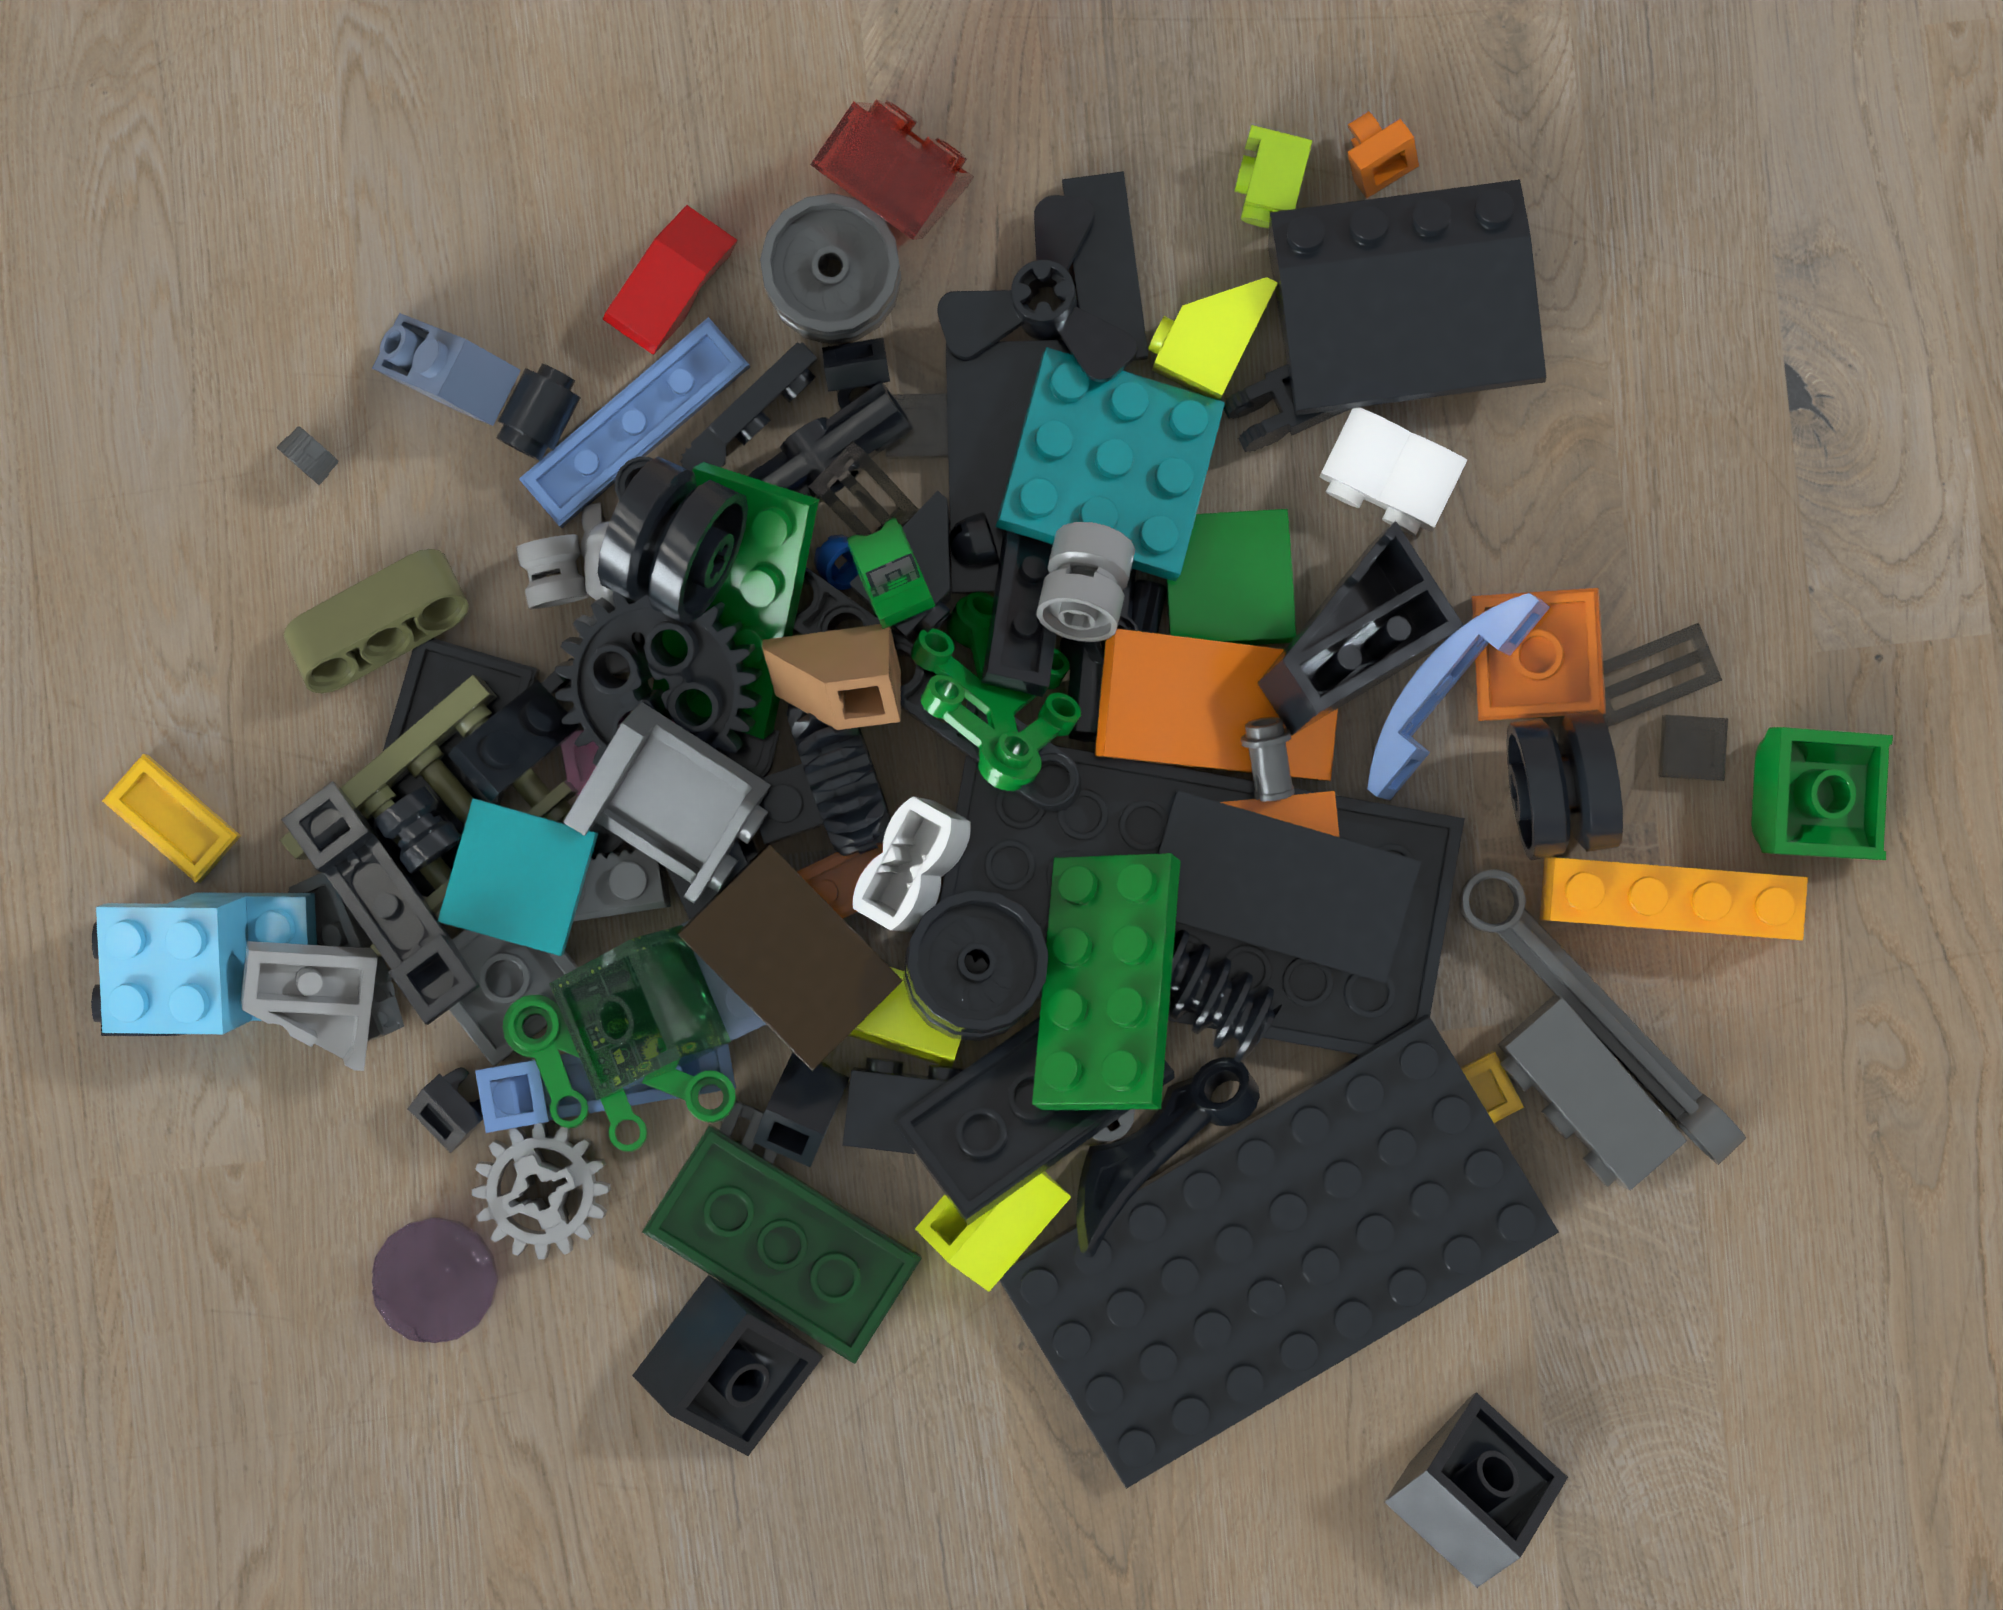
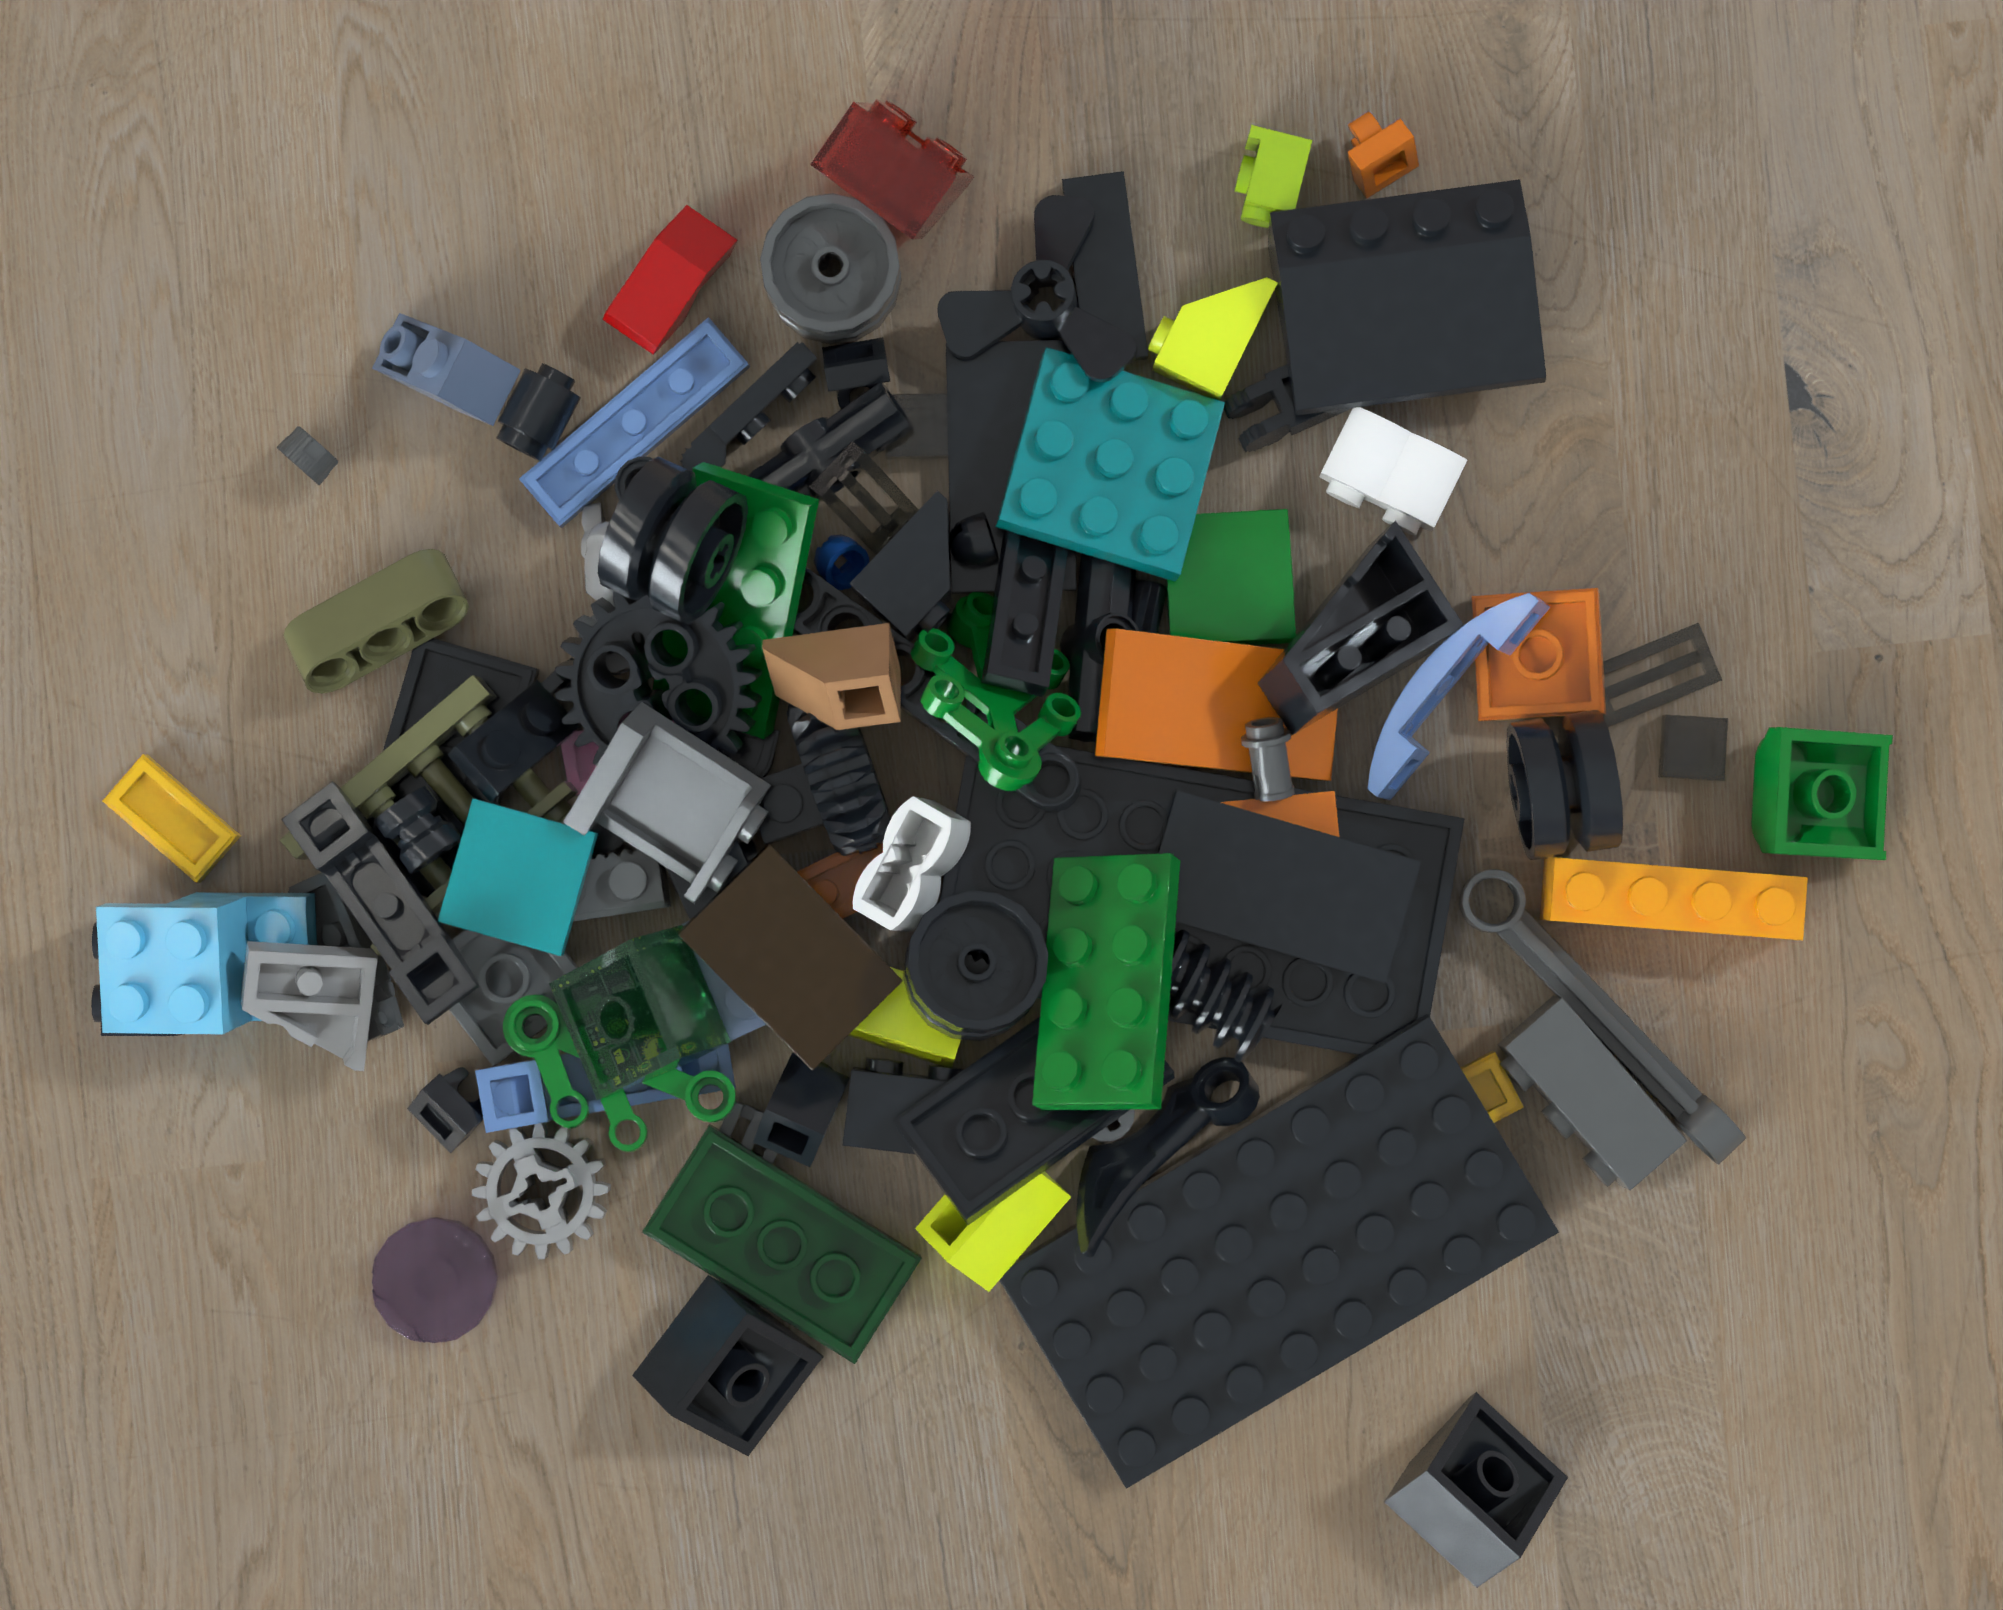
light grey wheel [516,534,590,609] -> none
green leg [846,517,936,629] -> none
light grey wheel [1036,522,1135,642] -> none

